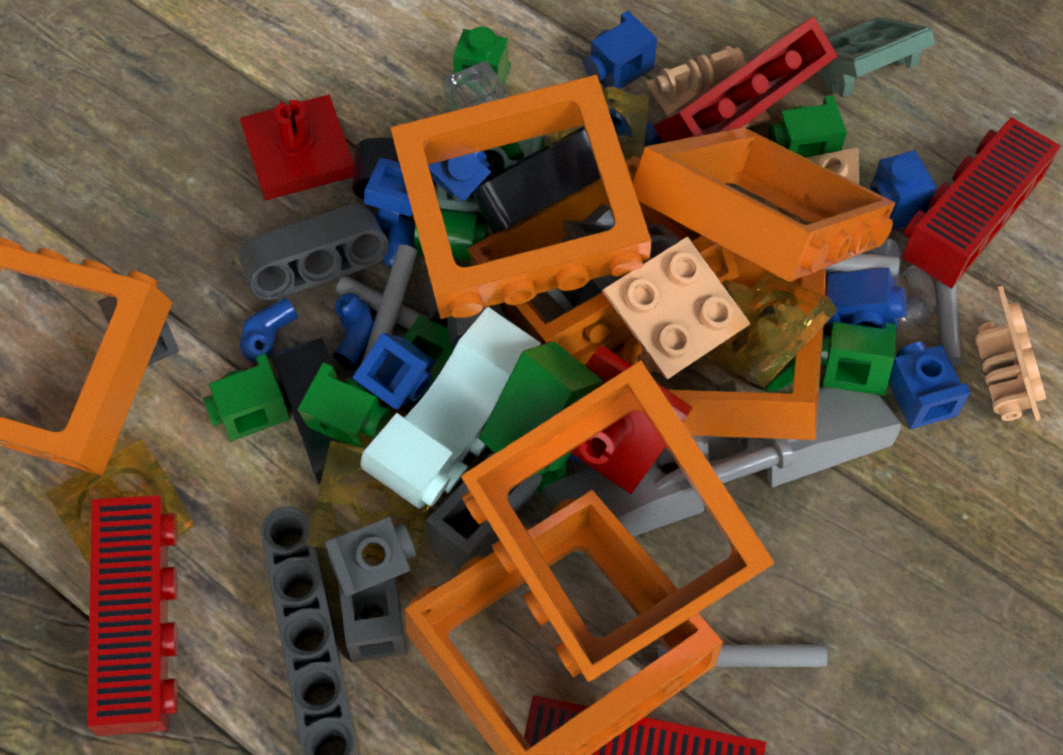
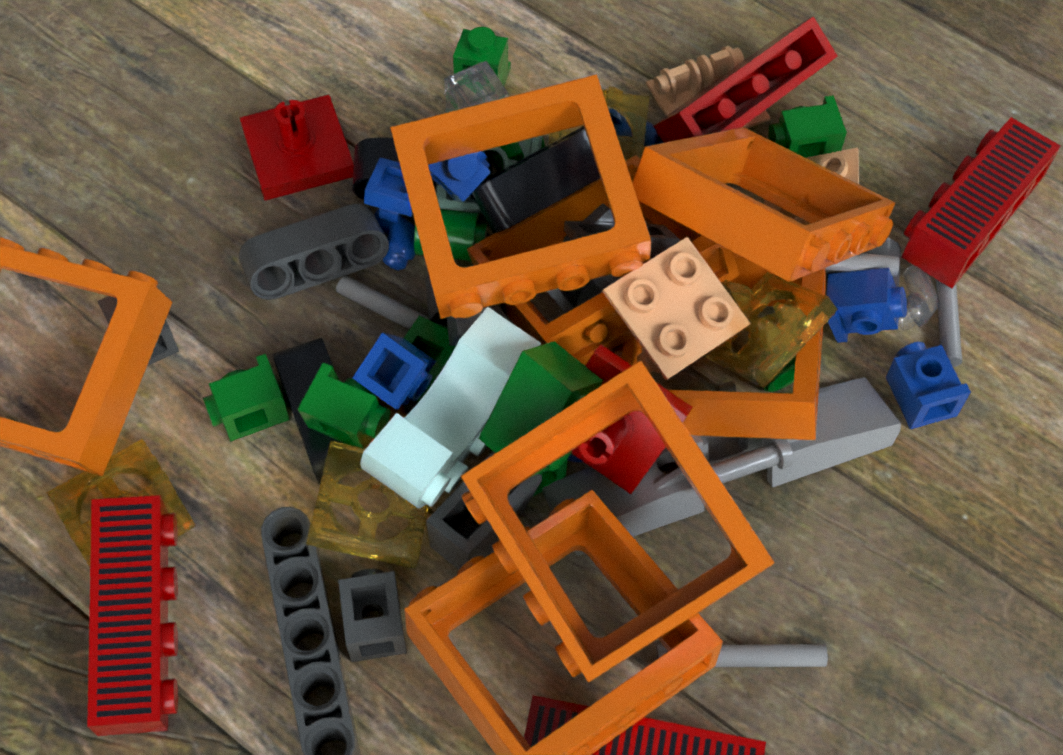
blue arm [240,297,298,362] -> none
dark grey brick [323,517,416,597] -> none
blue arm [333,293,375,369] -> none
light grey bar [361,245,418,364] -> none
blue brick [583,11,657,94] -> none
sand green piece [821,17,935,97] -> none
green brick [821,322,896,396] -> none
blue brick [869,150,937,231] -> none
light nougat hinge [975,286,1046,421] -> none

